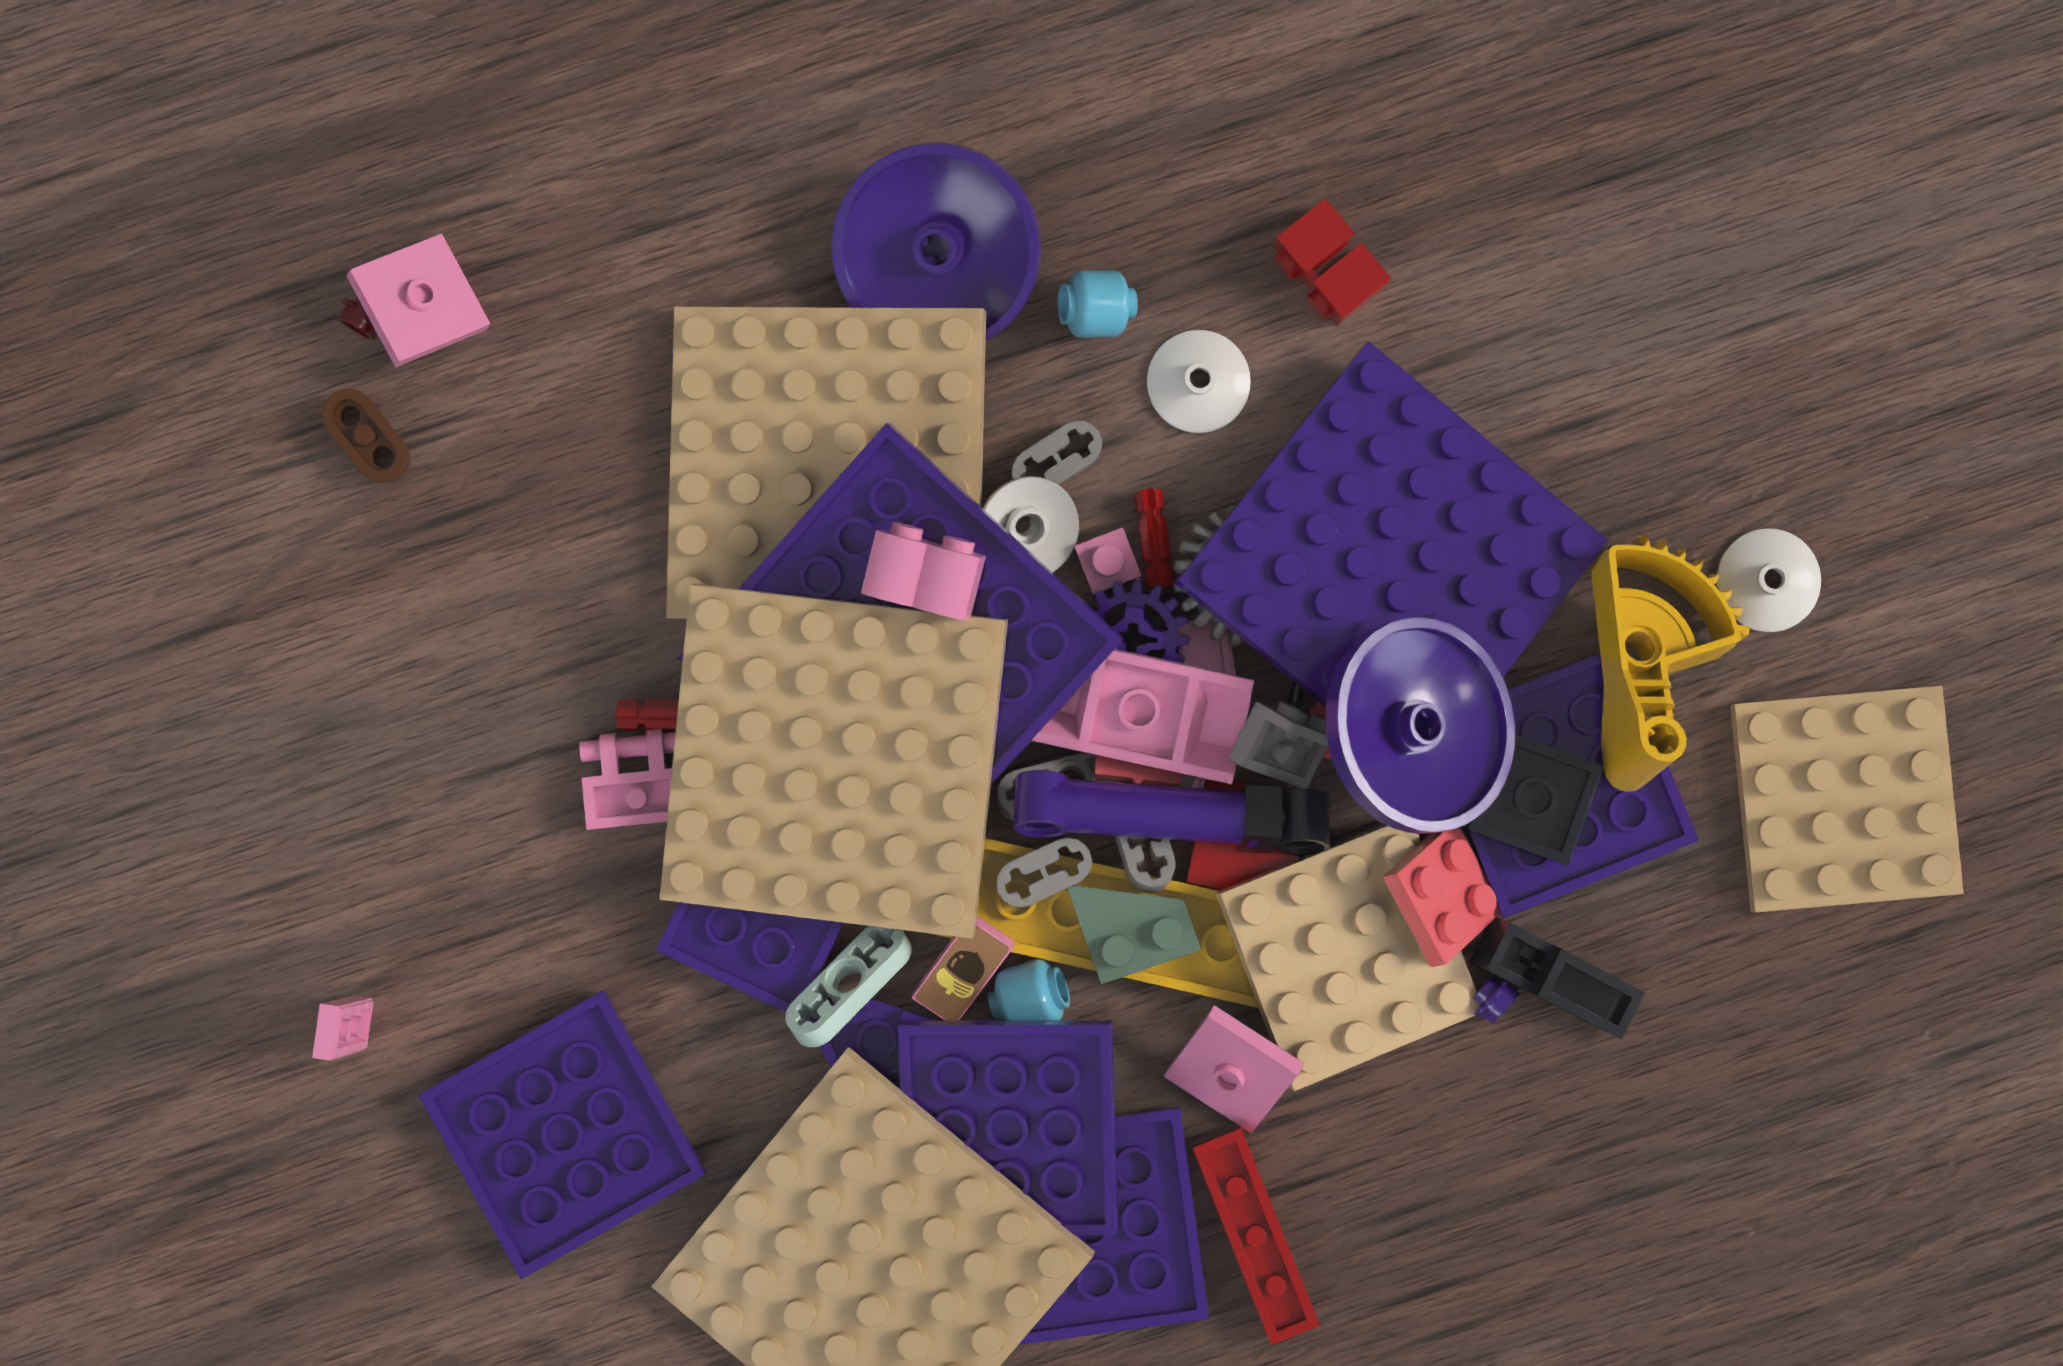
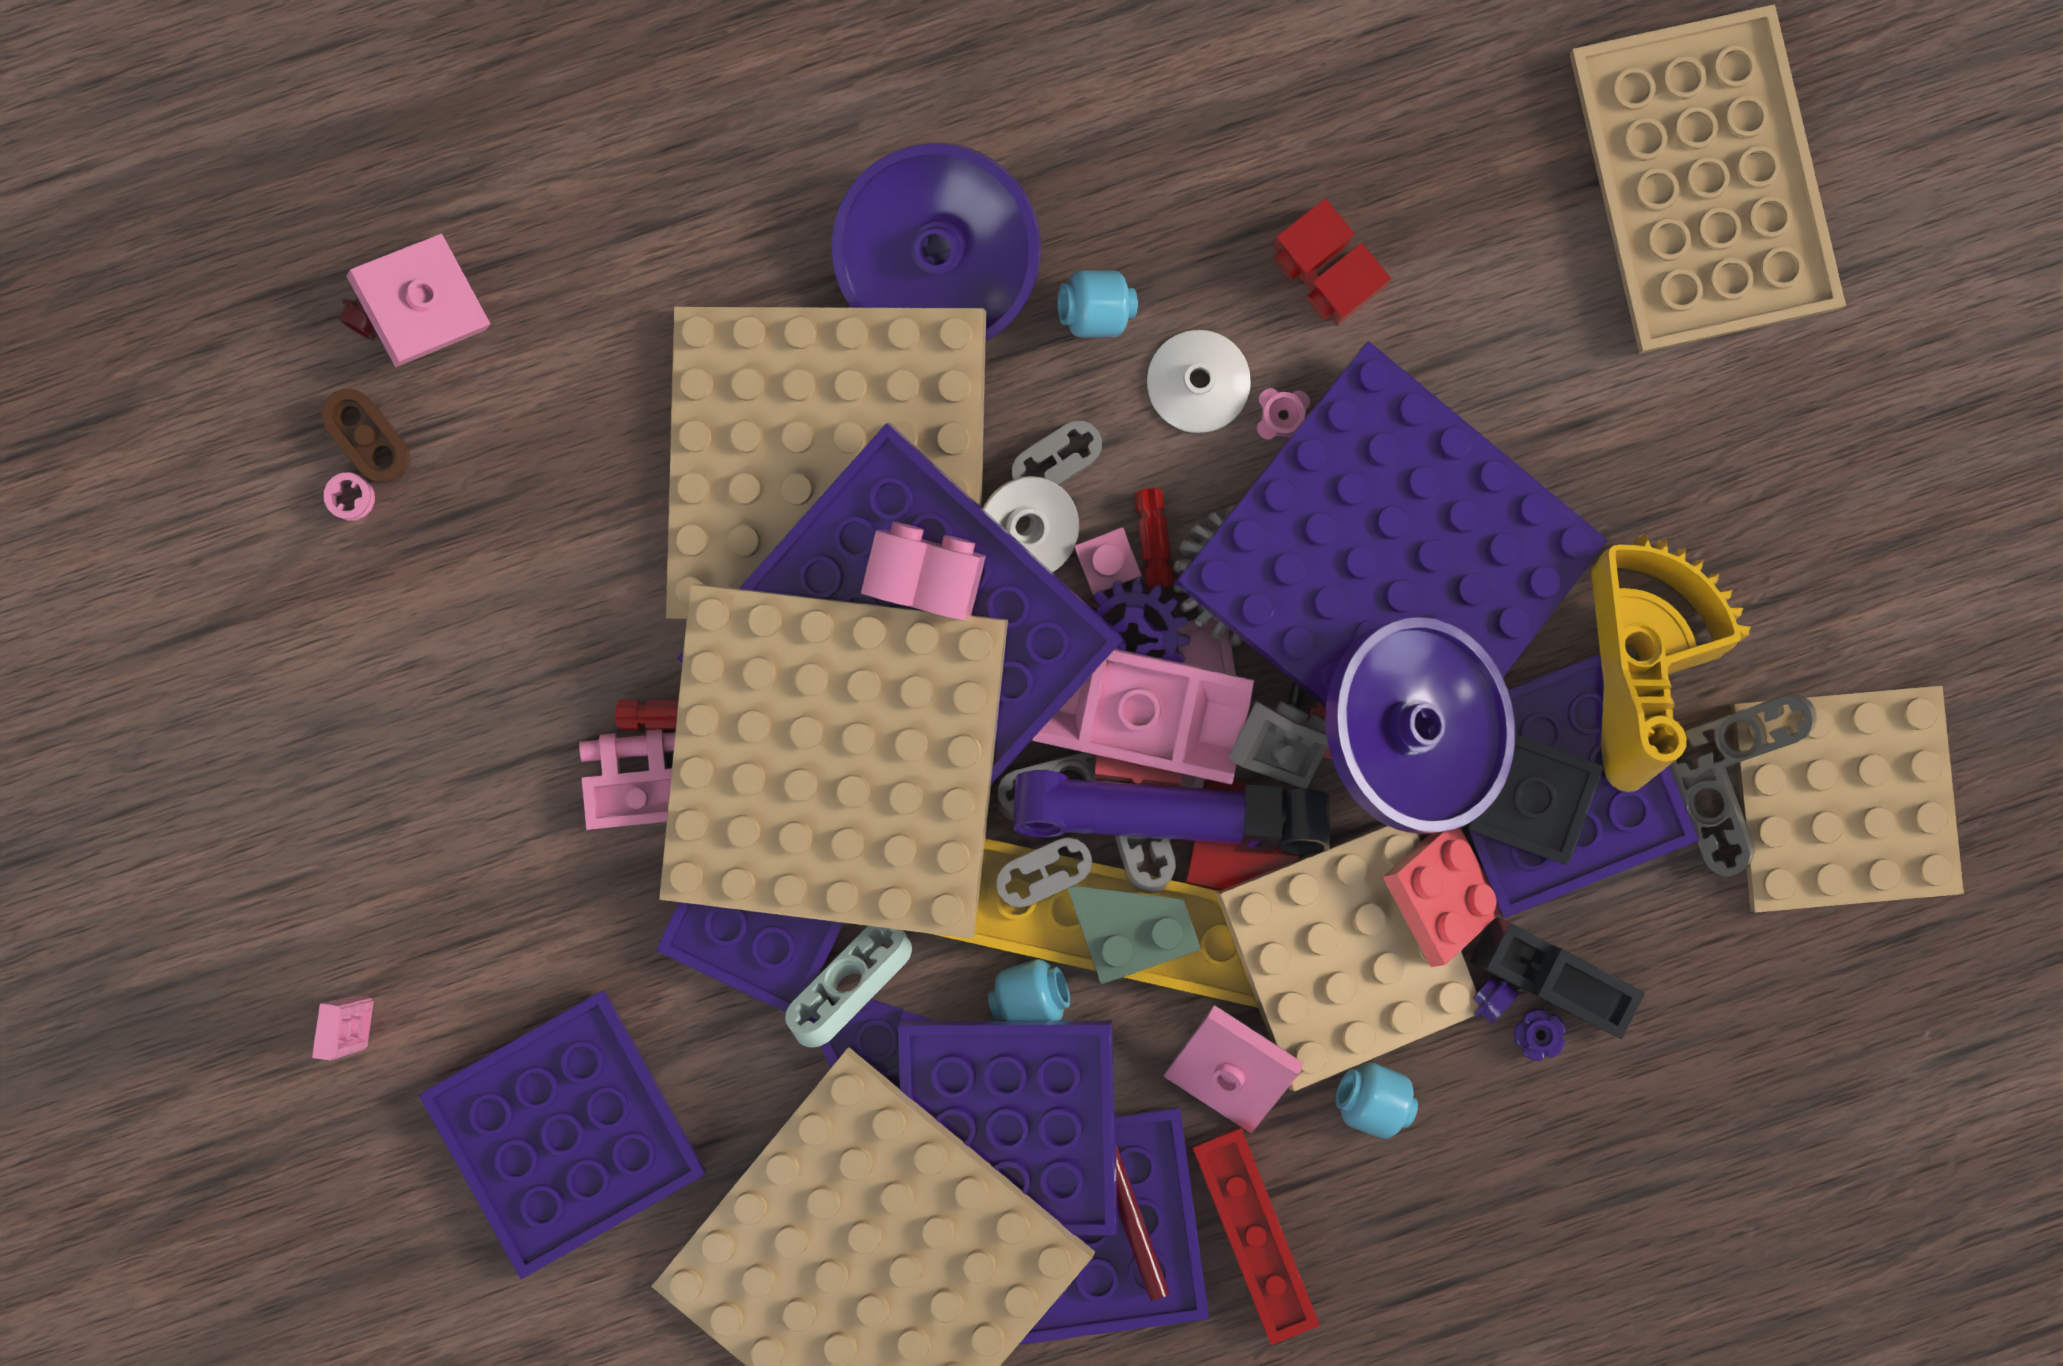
tile [911,916,1015,1021] -> none
white dish [1716,528,1821,632] -> none
none -> bright pink bush [324,472,375,521]
none -> dark red bar [1116,1145,1170,1301]
none -> bright pink plate [1256,388,1310,440]
none -> medium azure head [1335,1062,1418,1139]
none -> dark purple plate [1514,1009,1566,1061]
none -> tan plate [1569,4,1846,354]
none -> dark grey beam [1669,694,1817,876]

